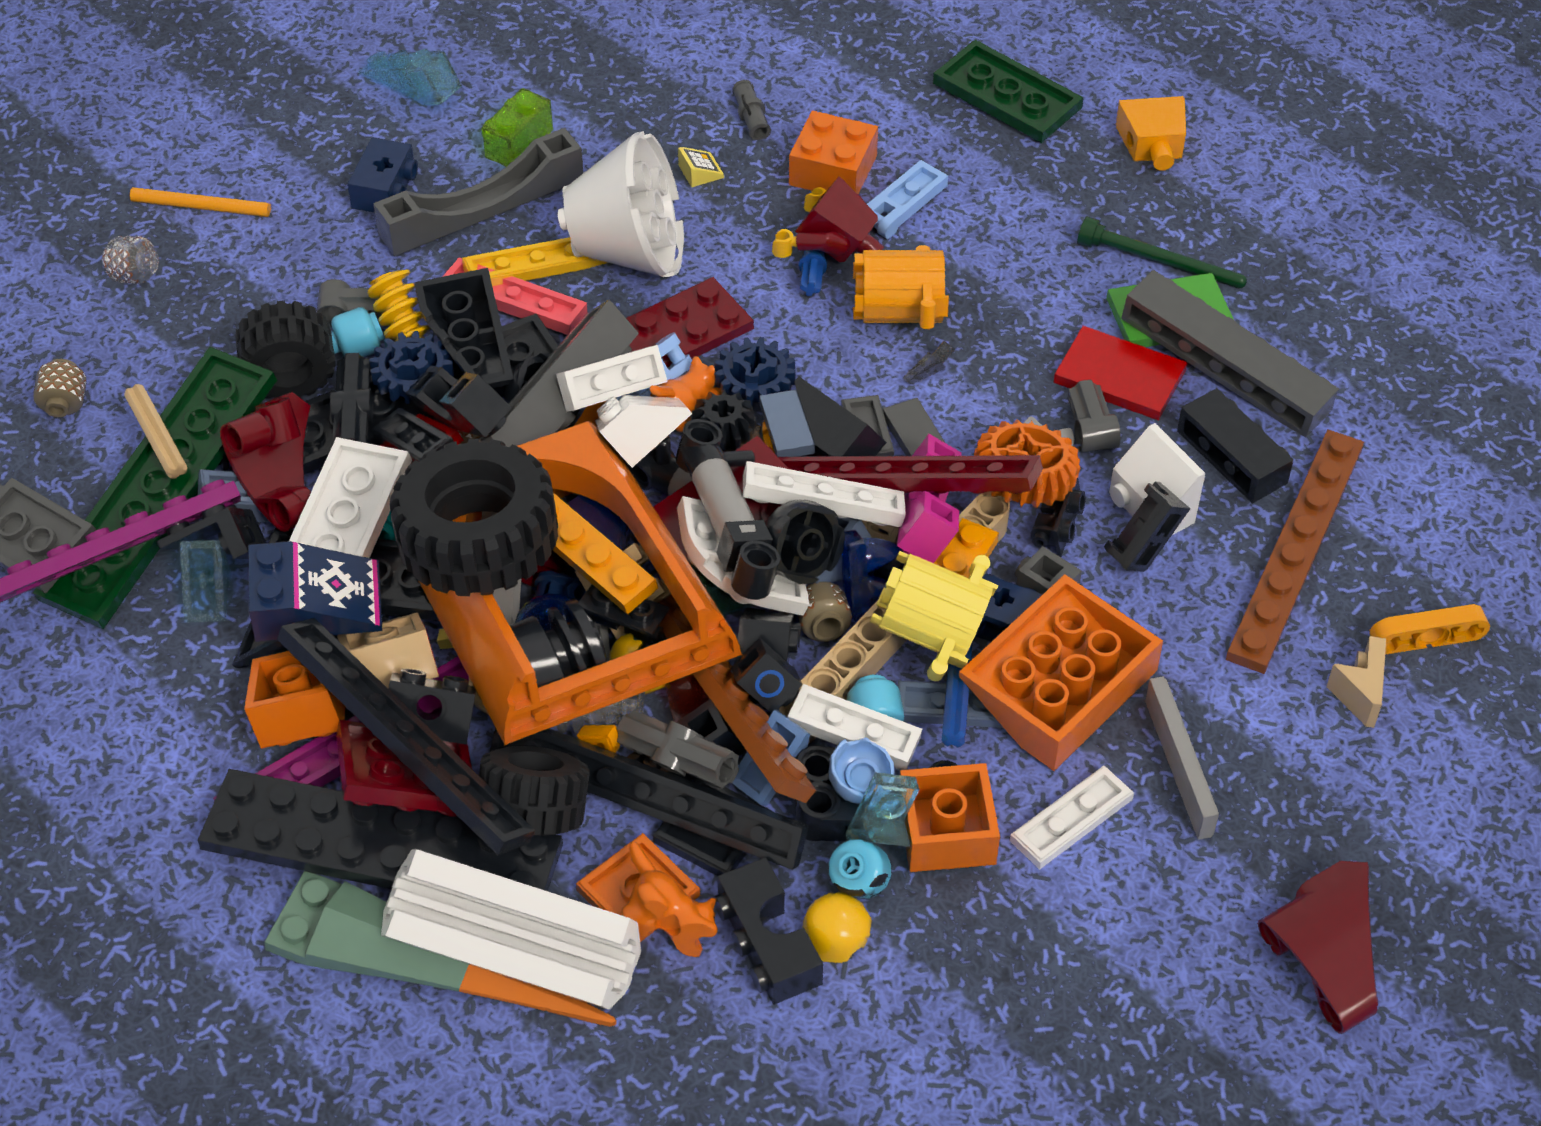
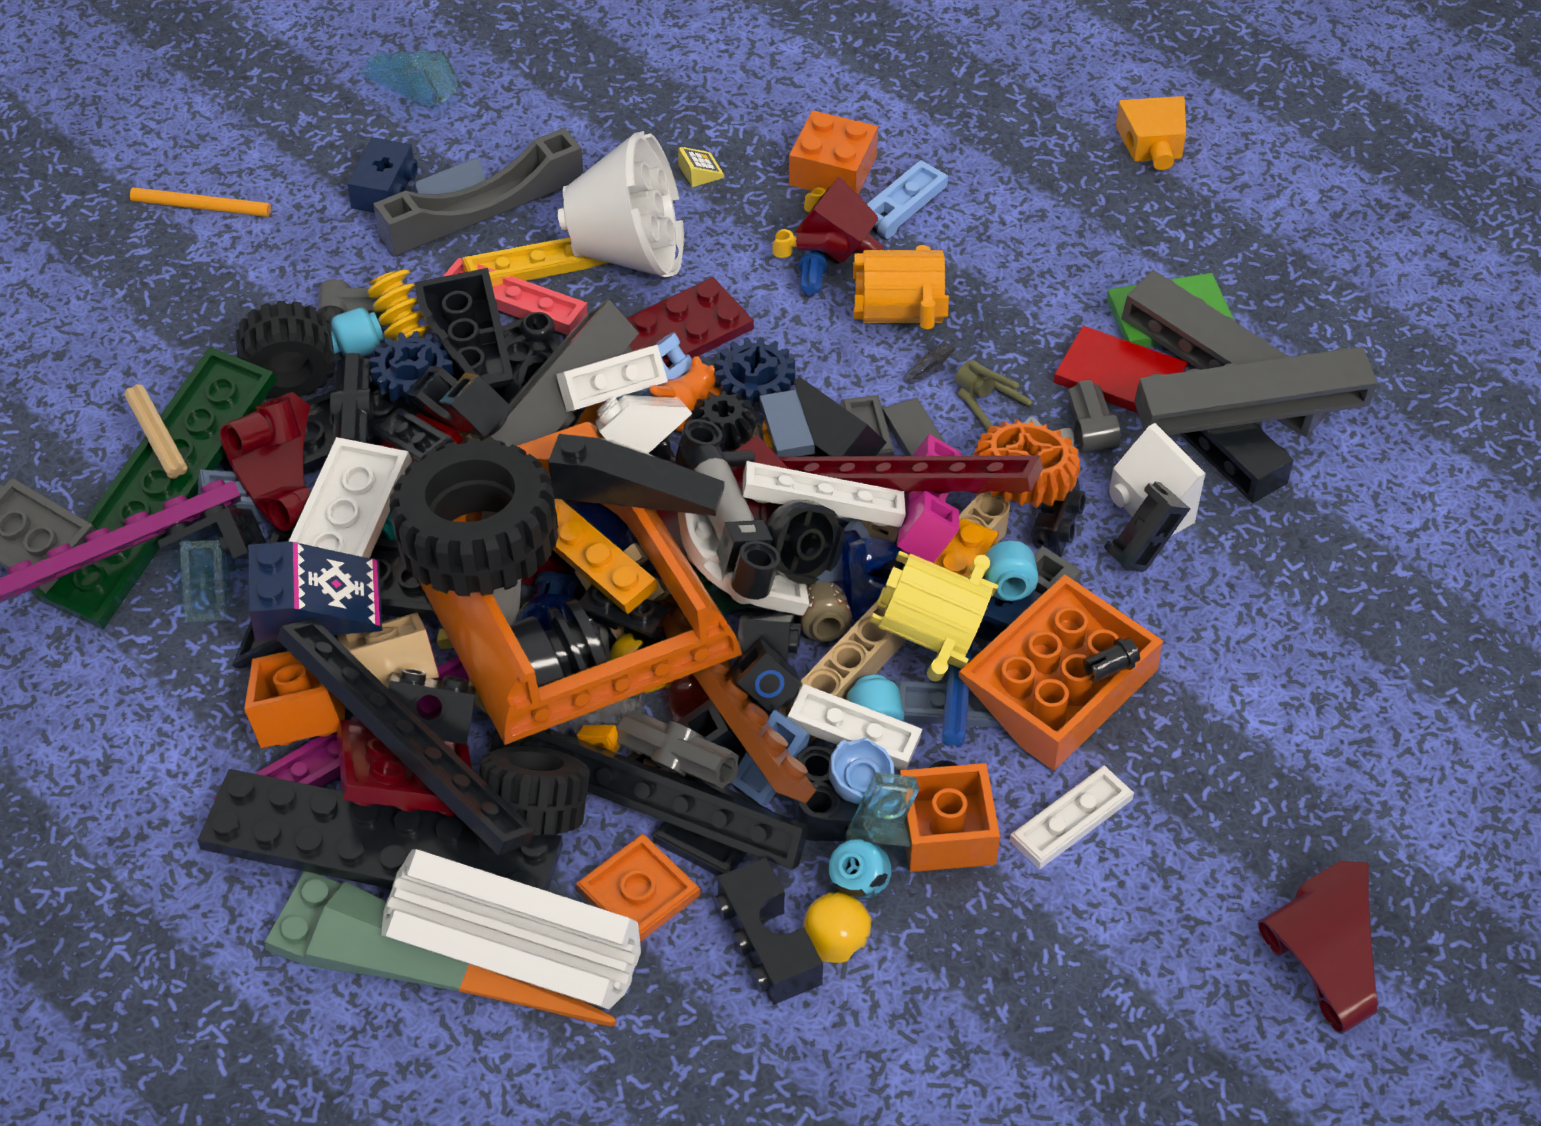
dark tan head [33,359,87,417] -> none
clear head [102,236,159,284] -> none
clear neon green brick [482,88,553,167] -> none
orange animal [622,842,718,957] -> none
dark grey pin [732,80,771,141] -> none
dark green plate [933,40,1084,143] -> none
dark green piece [1077,216,1247,288] -> none
light grey tile [1145,676,1219,840] -> none
dark orange plate [1226,429,1365,674] -> none
tan slope [1327,636,1386,728] -> none
light orange beam [1369,604,1490,654] -> none
none -> sand blue slope [412,158,486,194]
none -> black piece [520,312,555,342]
none -> black wedge [548,434,725,516]
none -> olive plant [955,360,1033,432]
none -> medium azure head [985,540,1039,601]
none -> black pin [1083,638,1140,683]
none -> dark grey brick [1134,347,1378,435]

